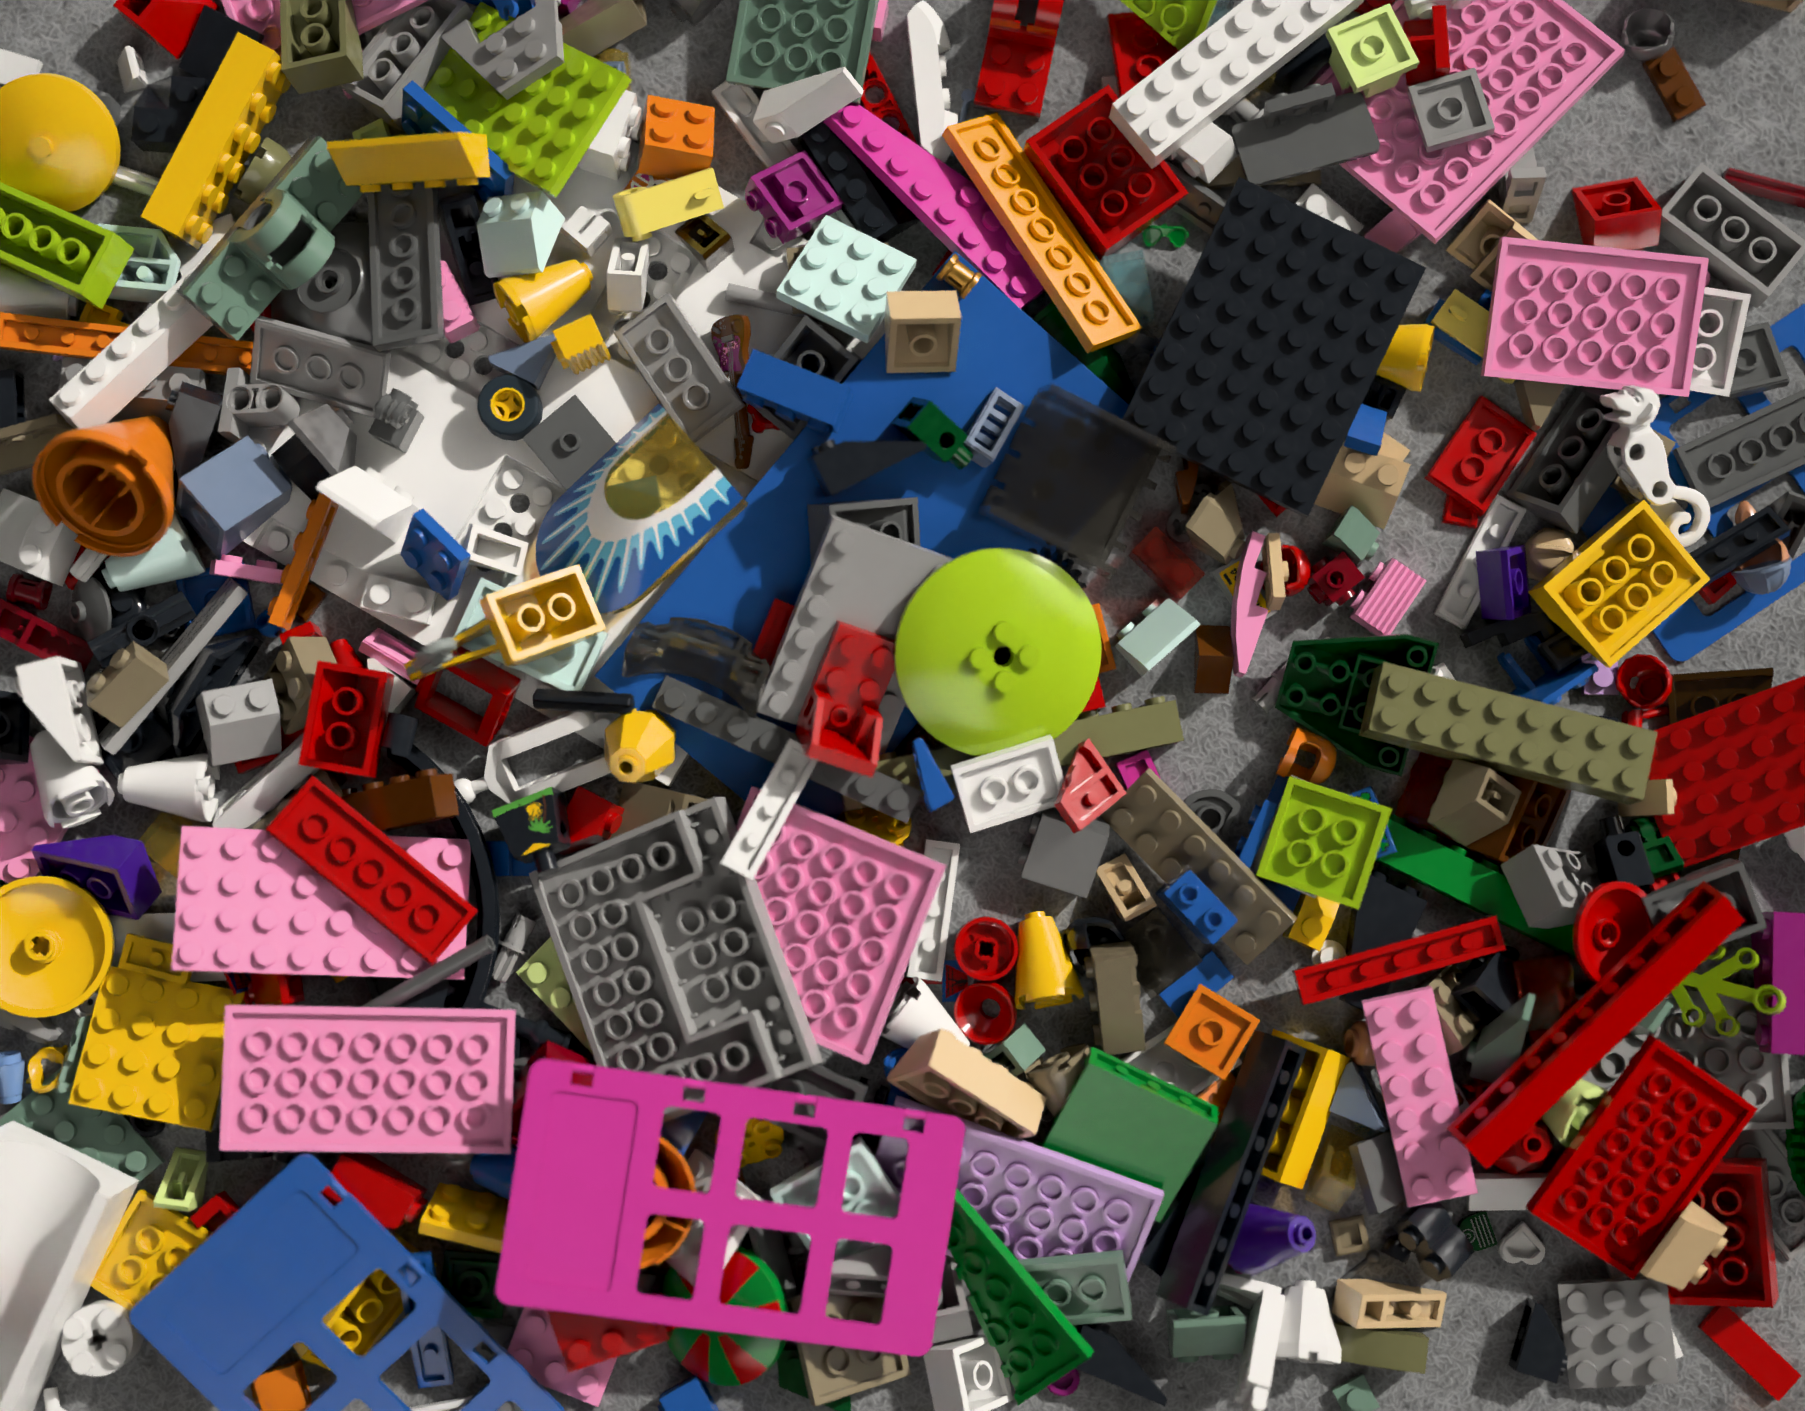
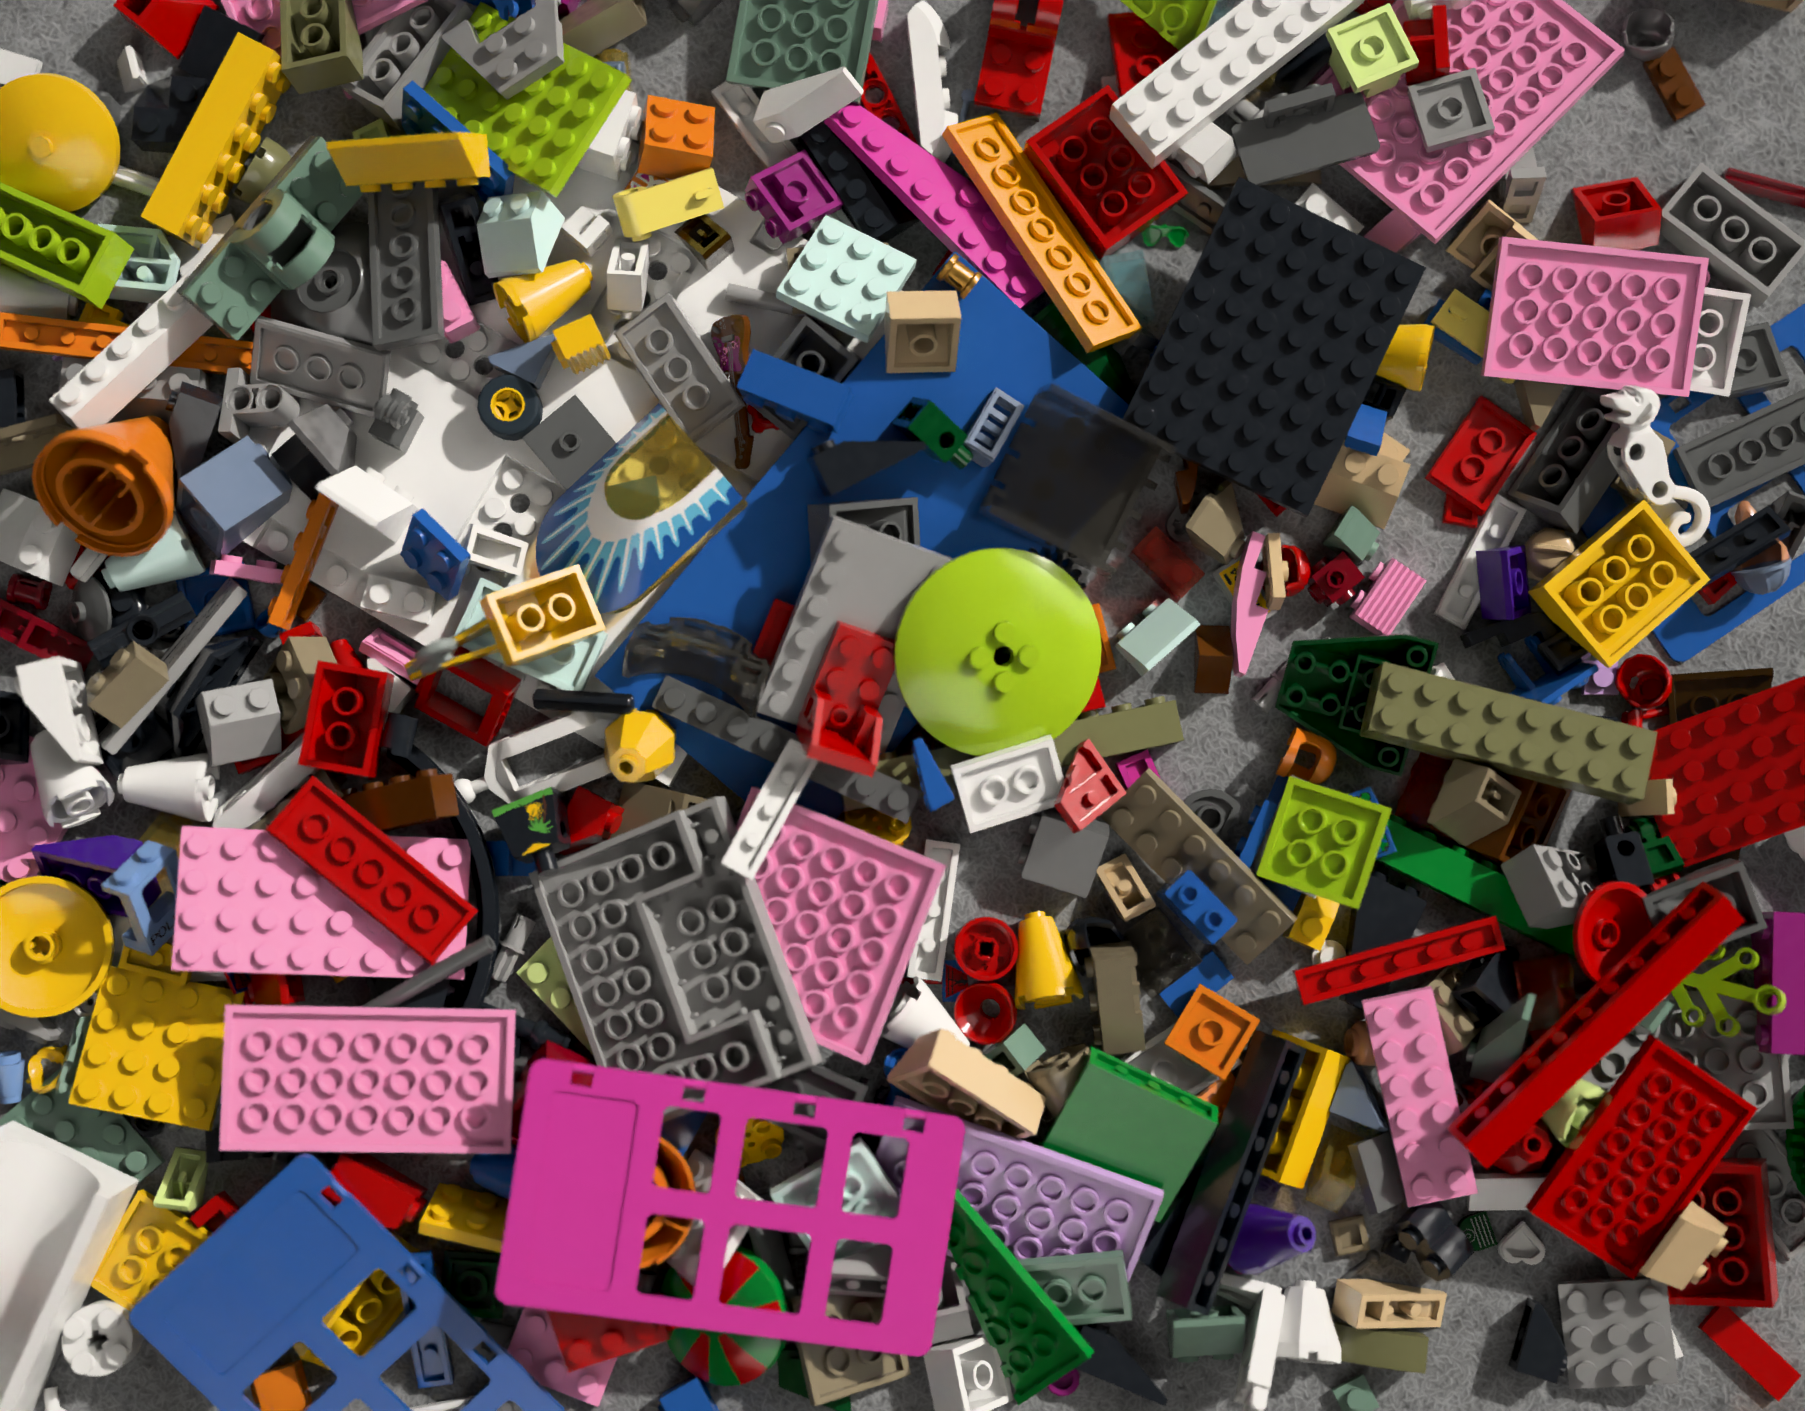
none -> medium blue window [101,840,179,956]

